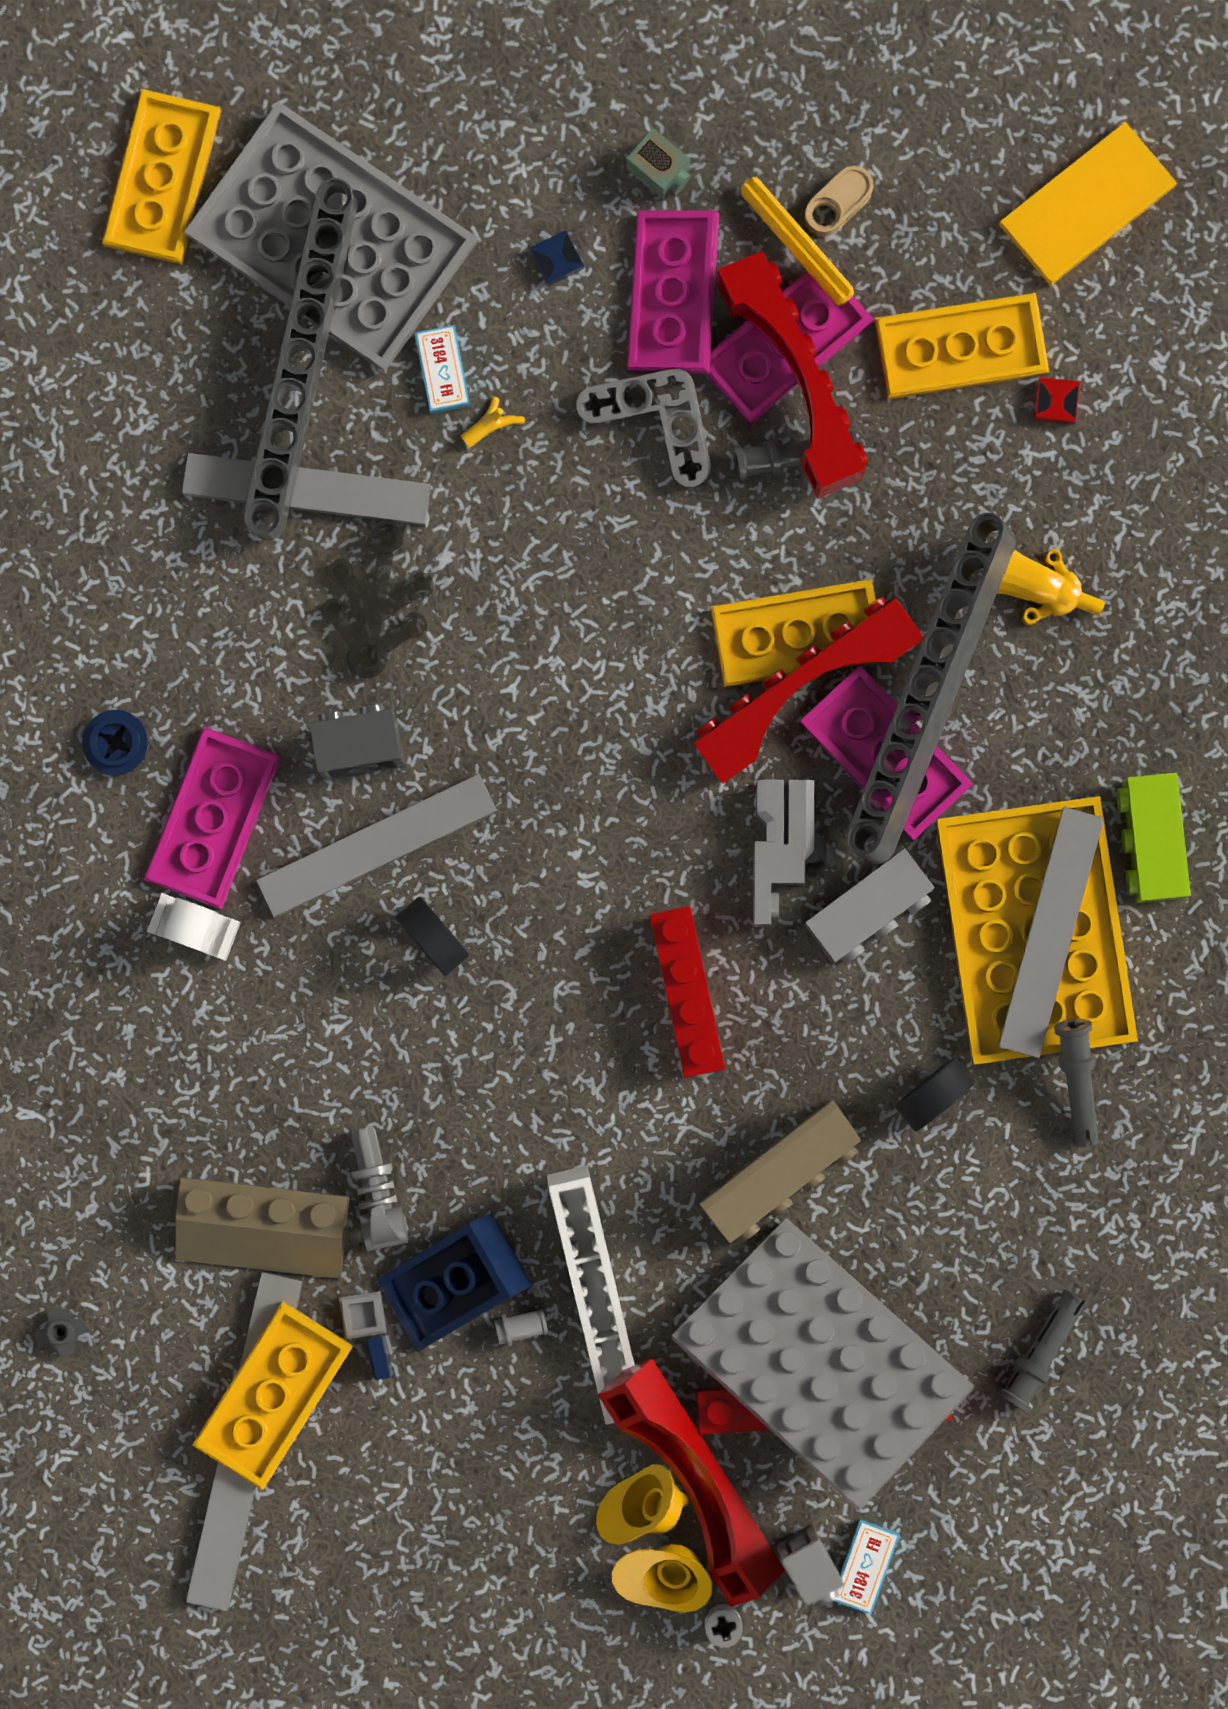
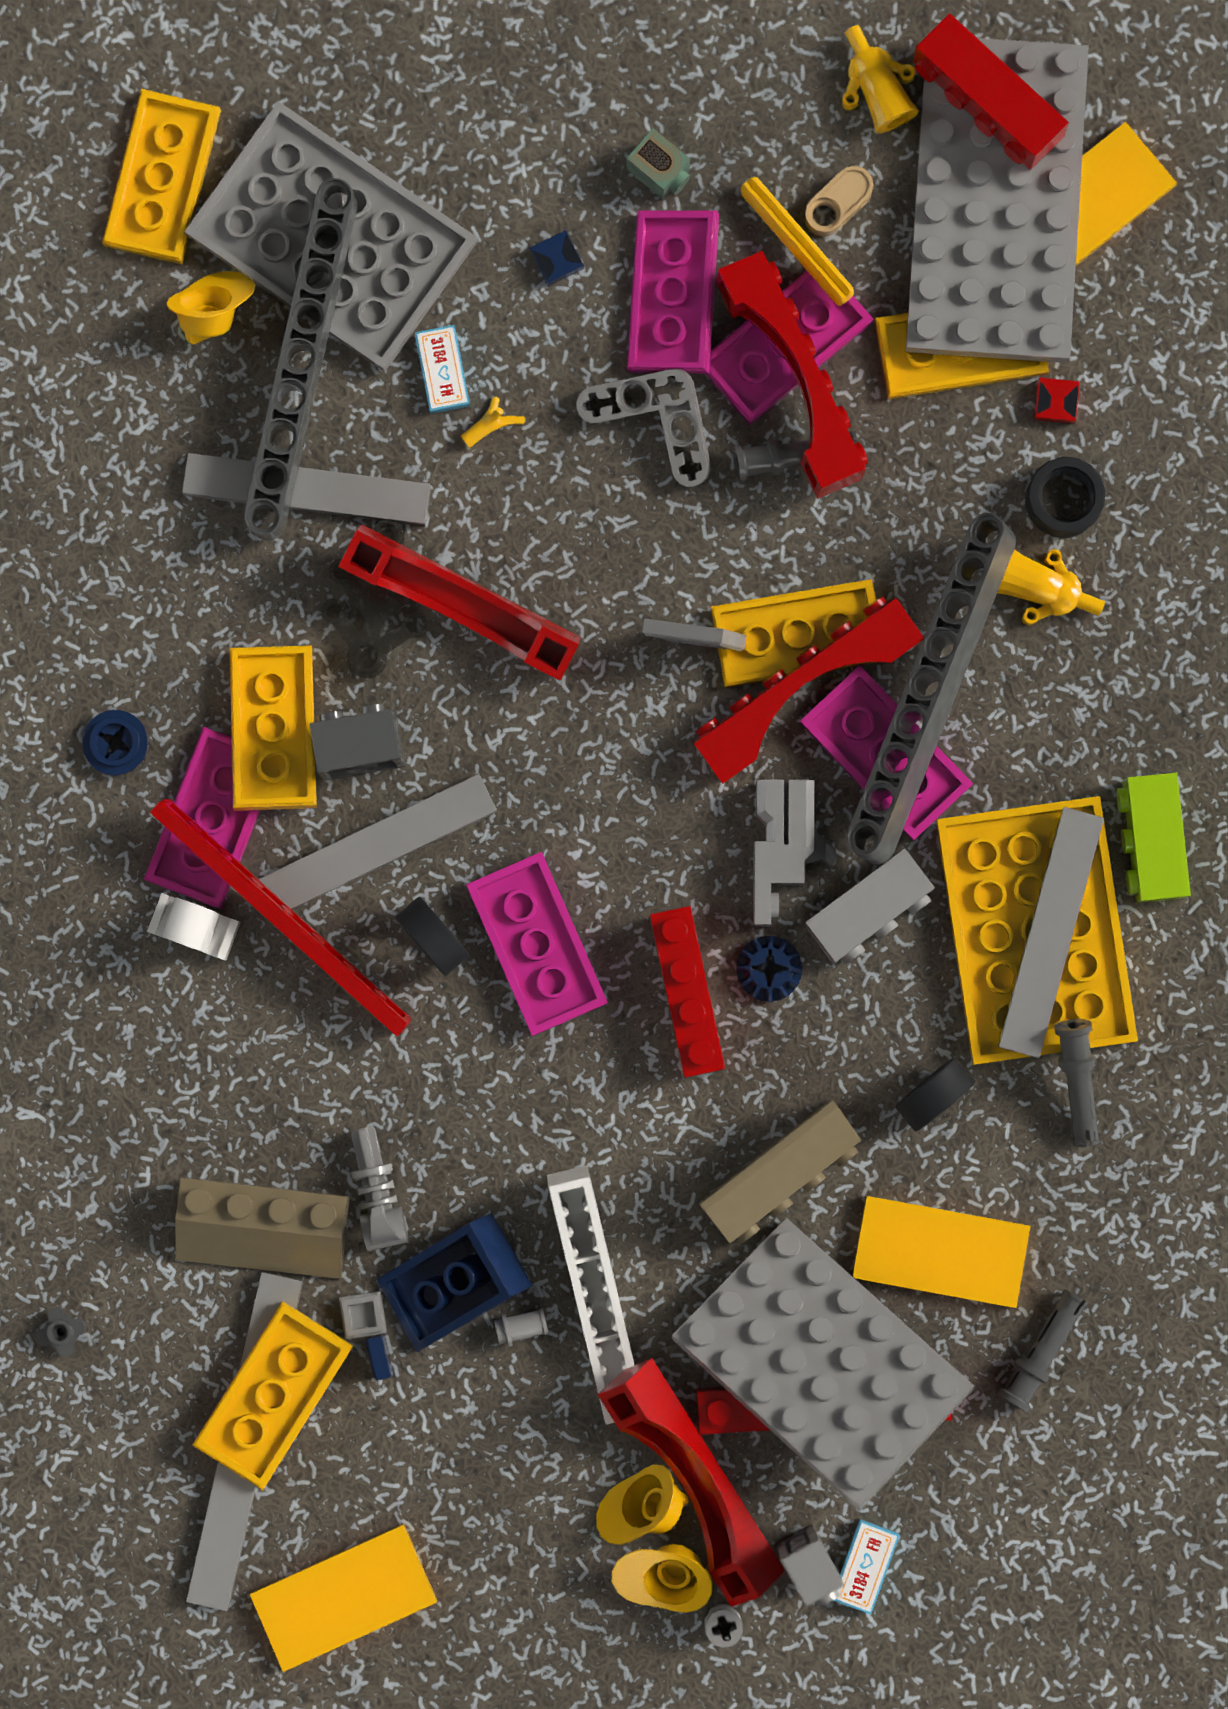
none -> red tile [150,798,411,1037]
none -> yellow piece [167,271,255,344]
none -> yellow tile [229,645,317,811]
none -> yellow tile [250,1524,437,1672]
none -> red arch [338,524,581,681]
none -> dark pink plate [466,852,608,1037]
none -> light grey tile [642,619,747,651]
none -> dark blue gear [736,935,803,1002]
none -> yellow piece [842,25,920,134]
none -> yellow tile [852,1196,1031,1308]
none -> light grey plate [905,38,1089,363]
none -> red brick [913,13,1069,170]
none -> black tyre [1025,457,1106,538]

